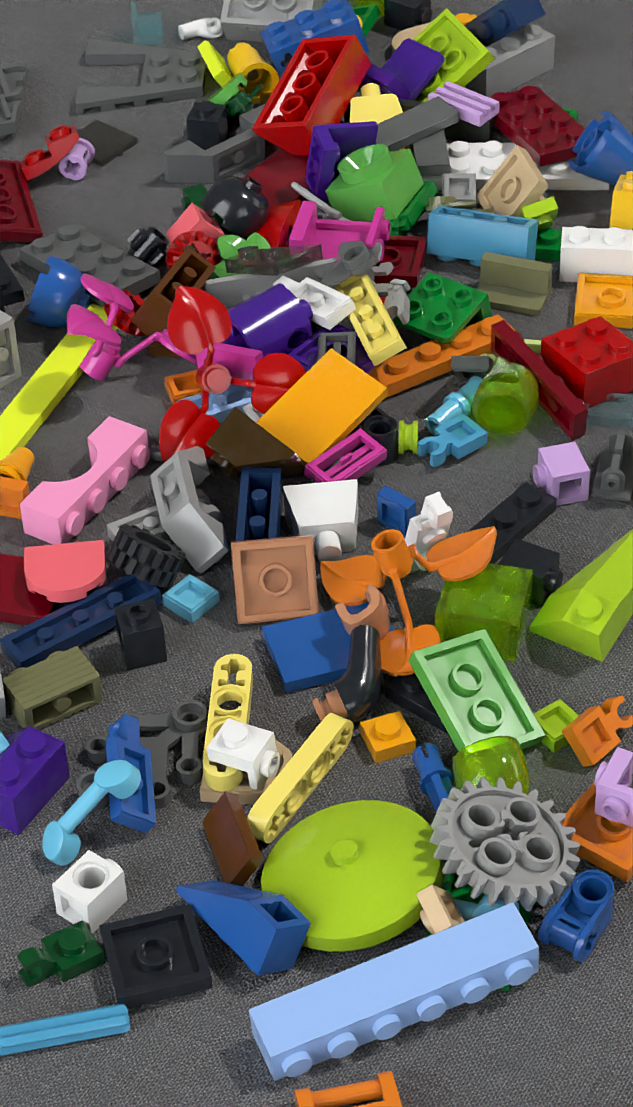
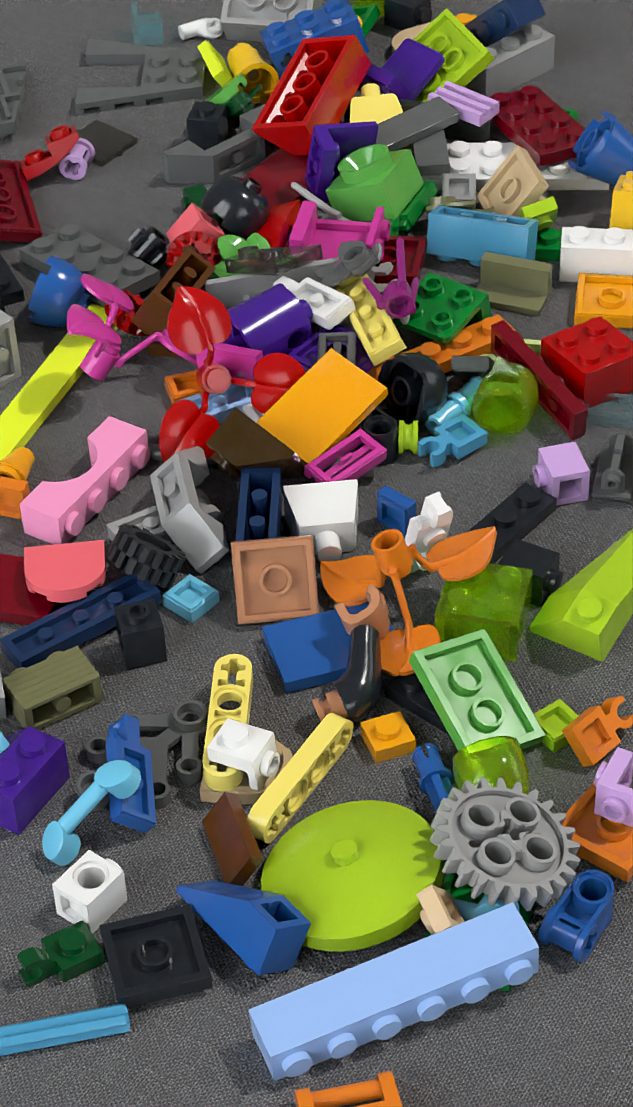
none -> magenta plant [362,237,419,318]
none -> black cylinder [378,353,448,427]

